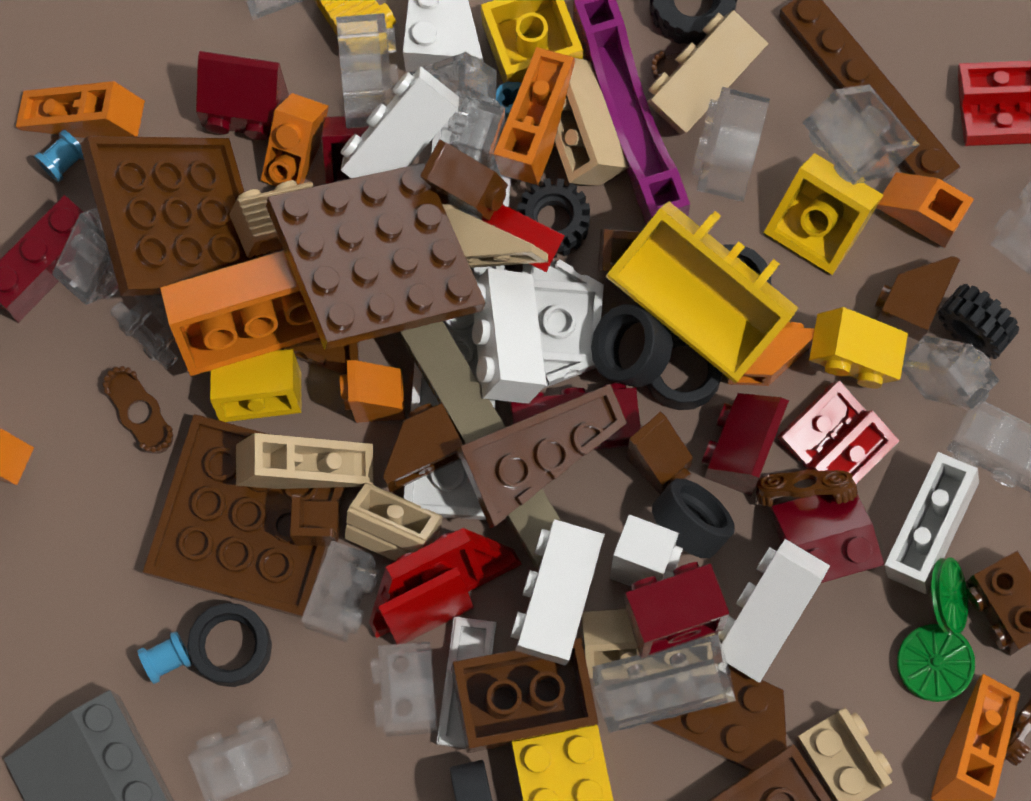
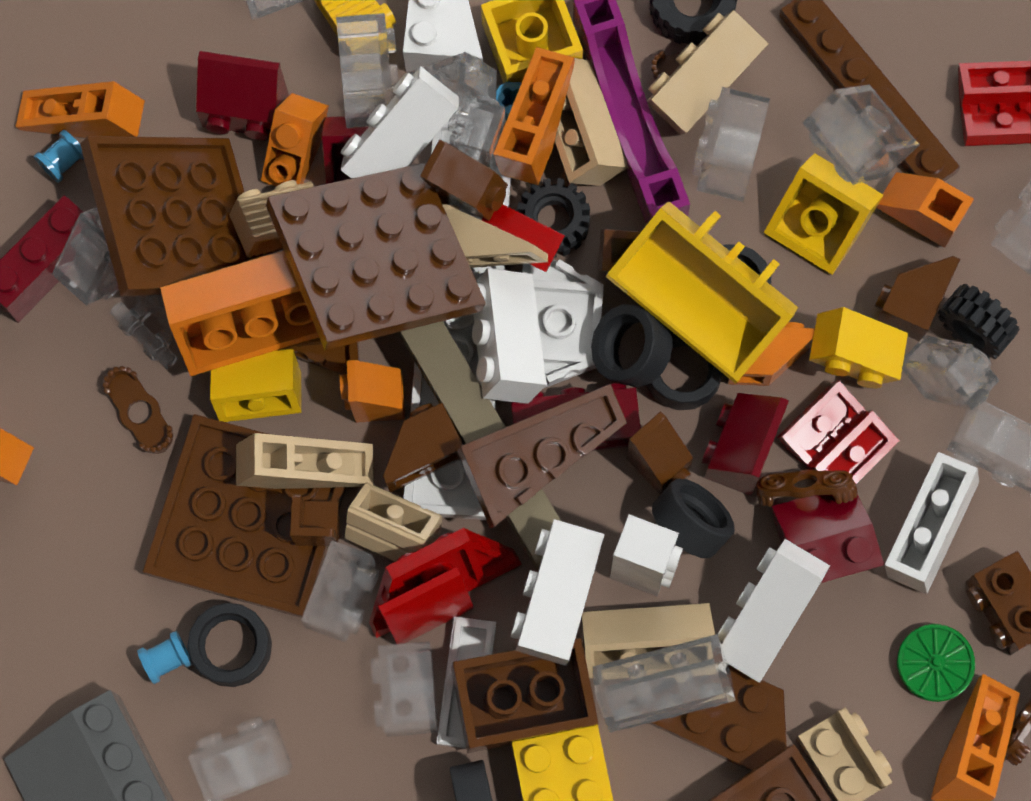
dark red slope [624,562,730,659] -> none
green wheel [931,557,968,635] -> none

